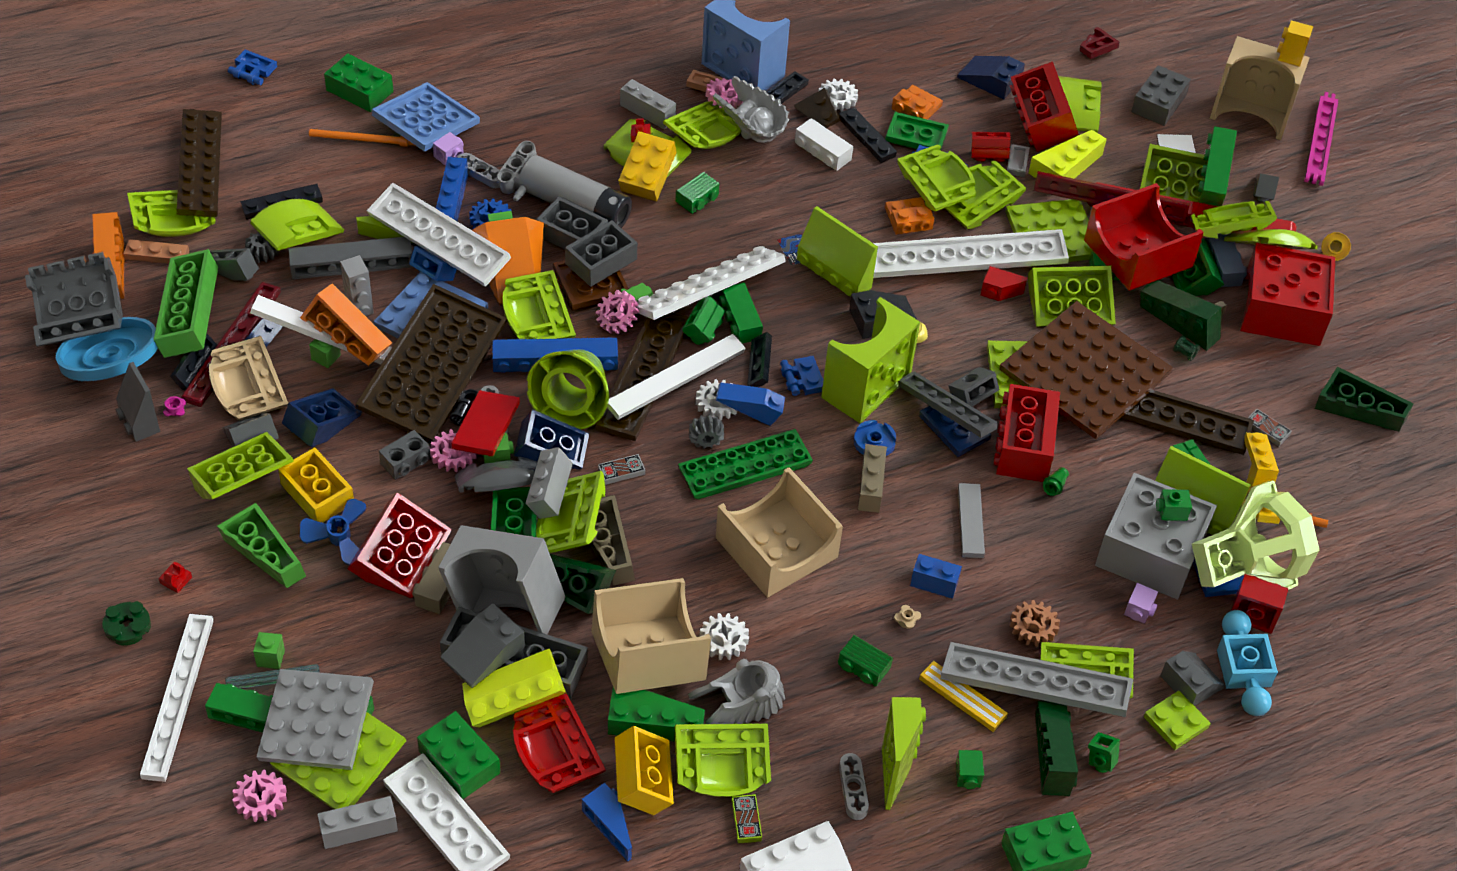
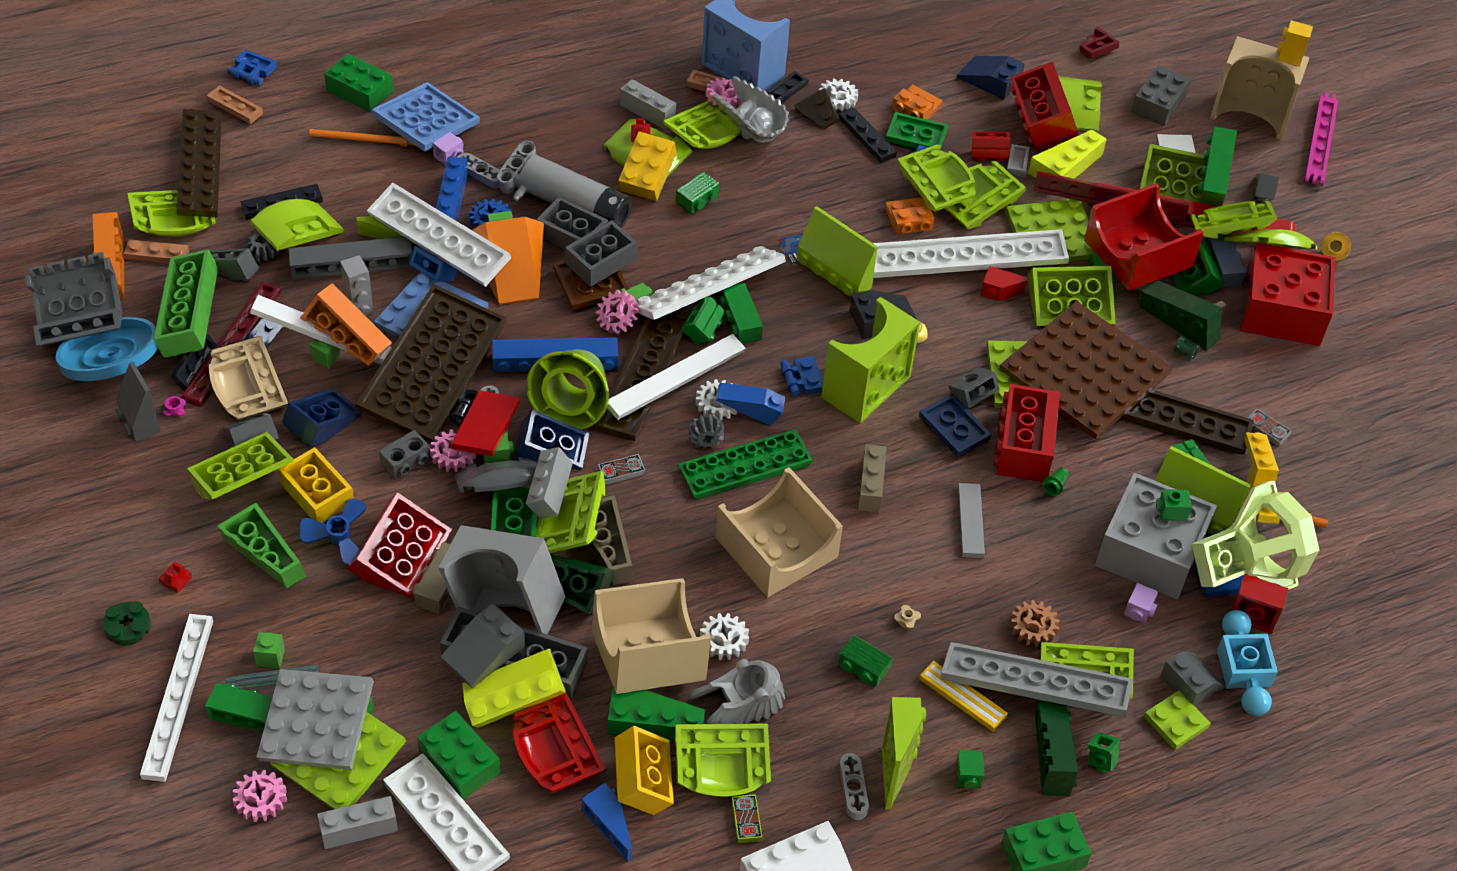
lime slope [502,270,576,339] -> none
black plate [747,332,772,387] -> none
white brick [795,118,853,171] -> none
blue plate [854,420,896,456] -> none
dark grey plate [898,371,997,438] -> none
blue brick [910,554,962,599] -> none
dark green wedge [1314,367,1414,432] -> none
none -> nougat plate [207,85,263,124]

